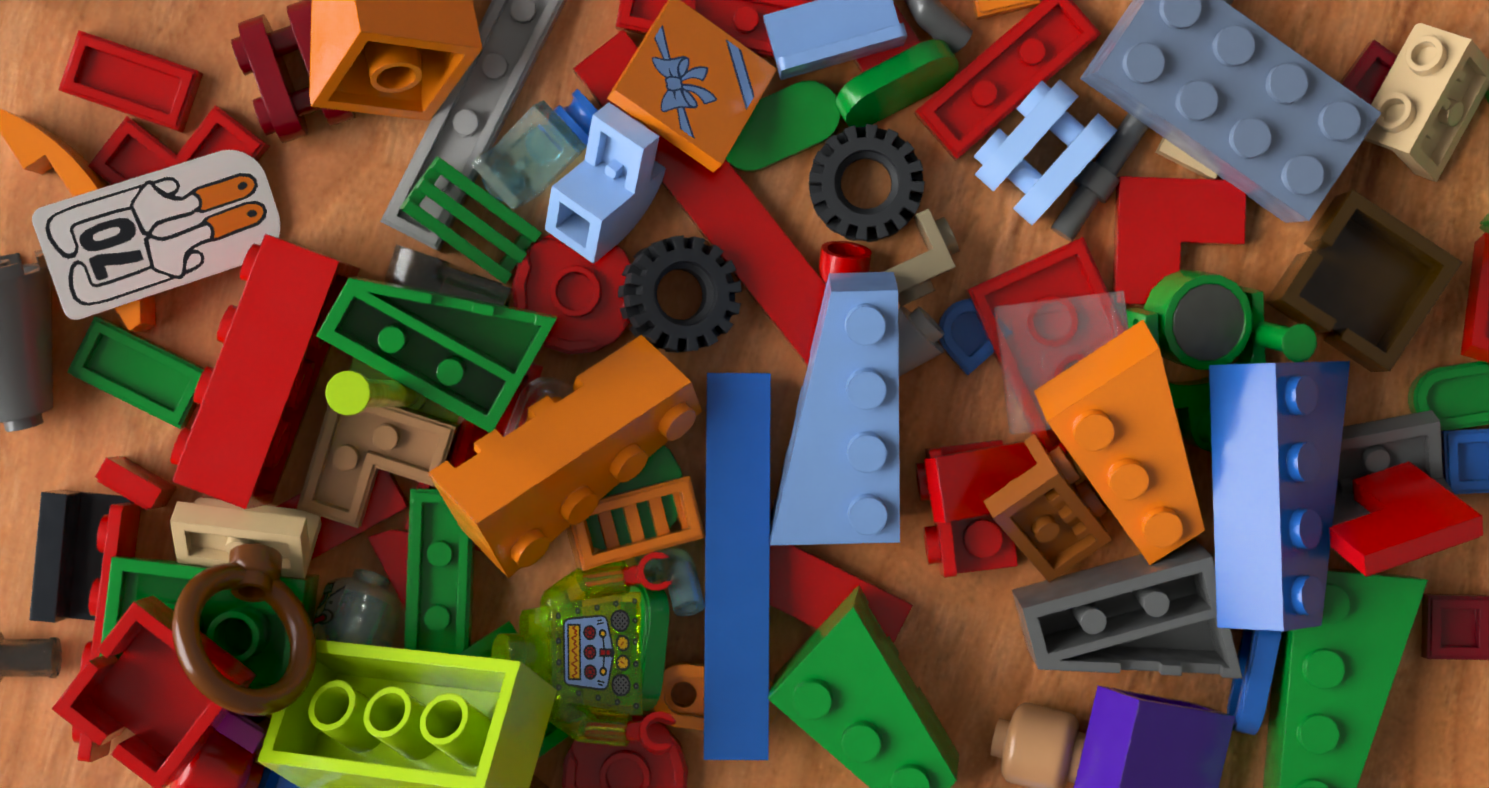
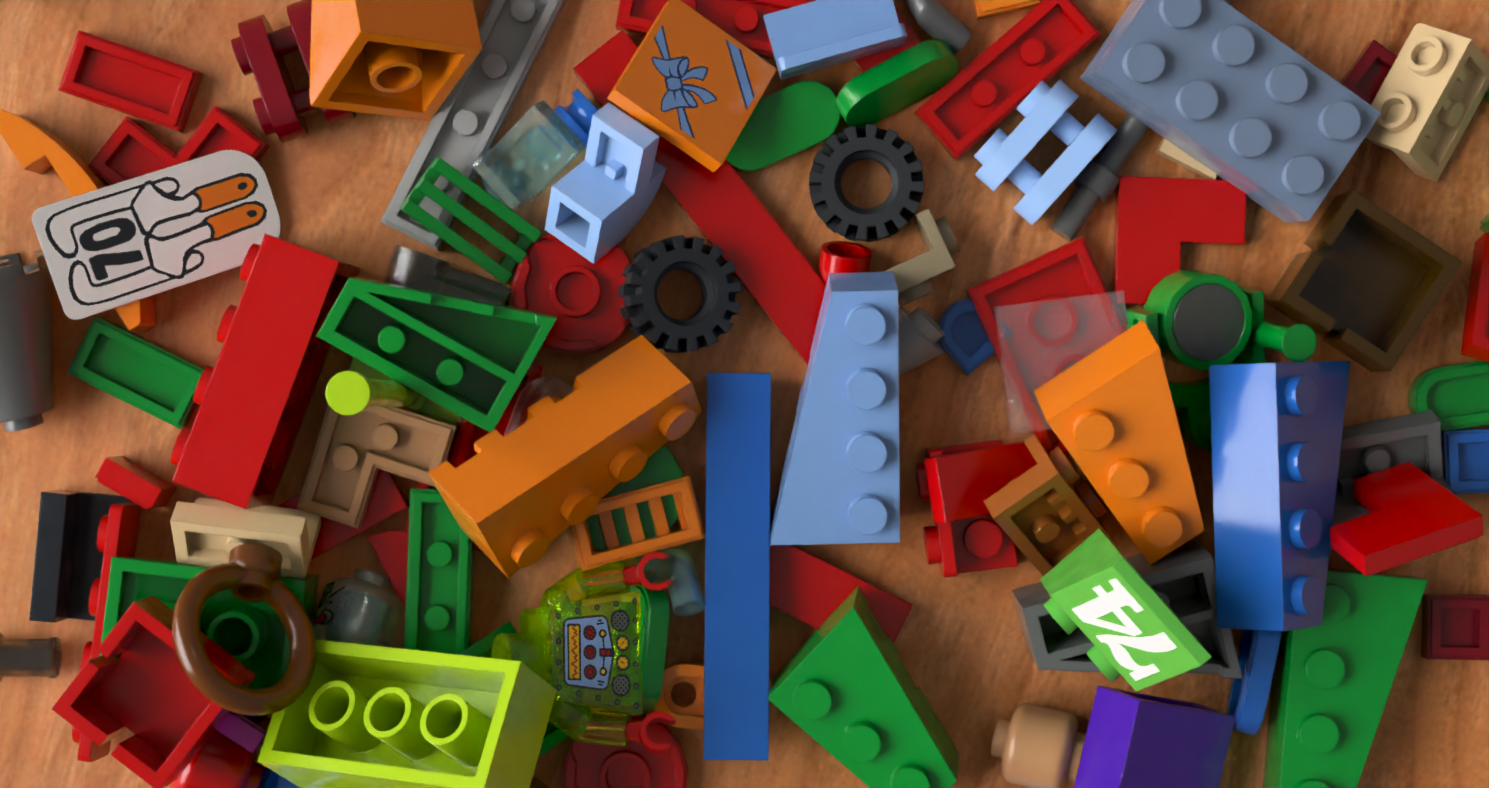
none -> bright green slope [1040,528,1212,692]

